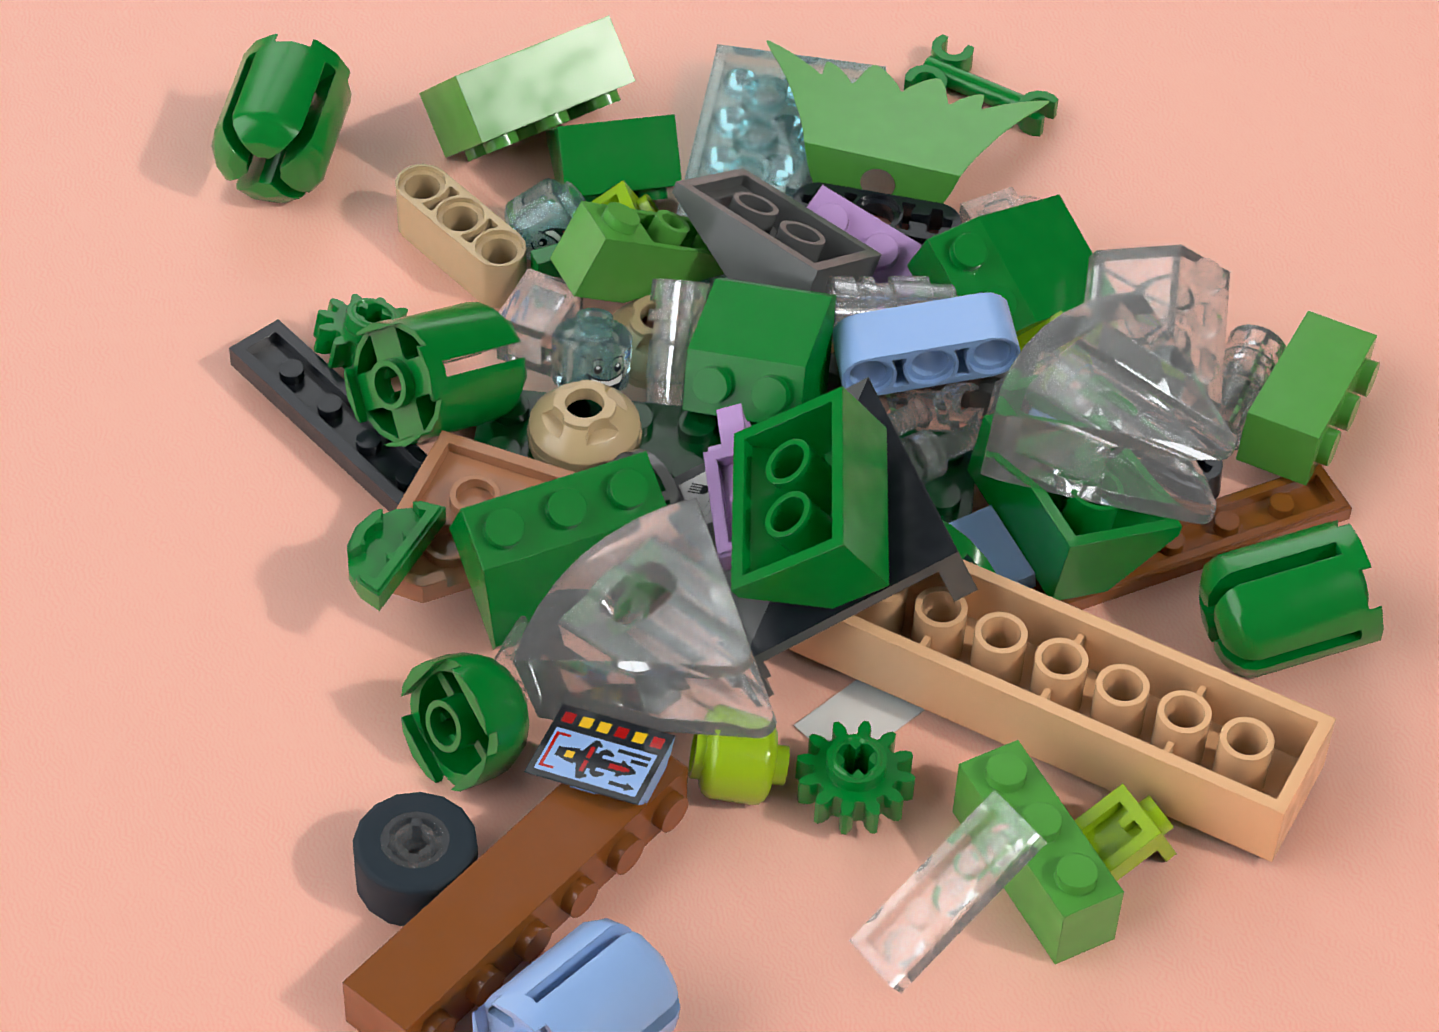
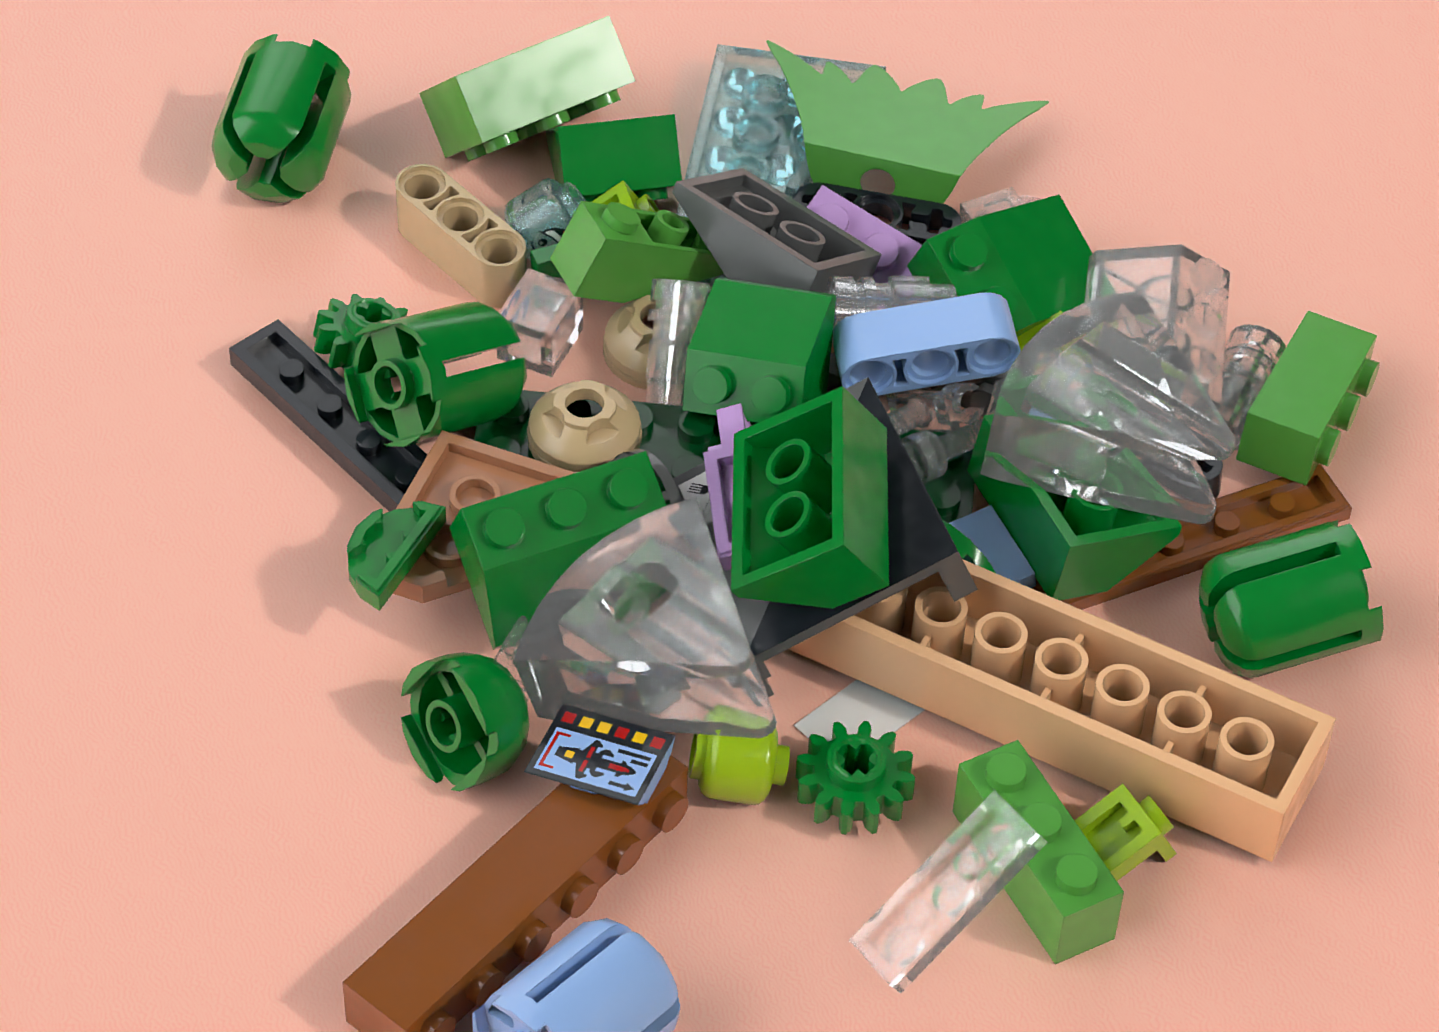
black wheel [353,792,478,926] -> none
clear light blue head [550,308,633,392] -> none
green bar [904,34,1059,137] -> none

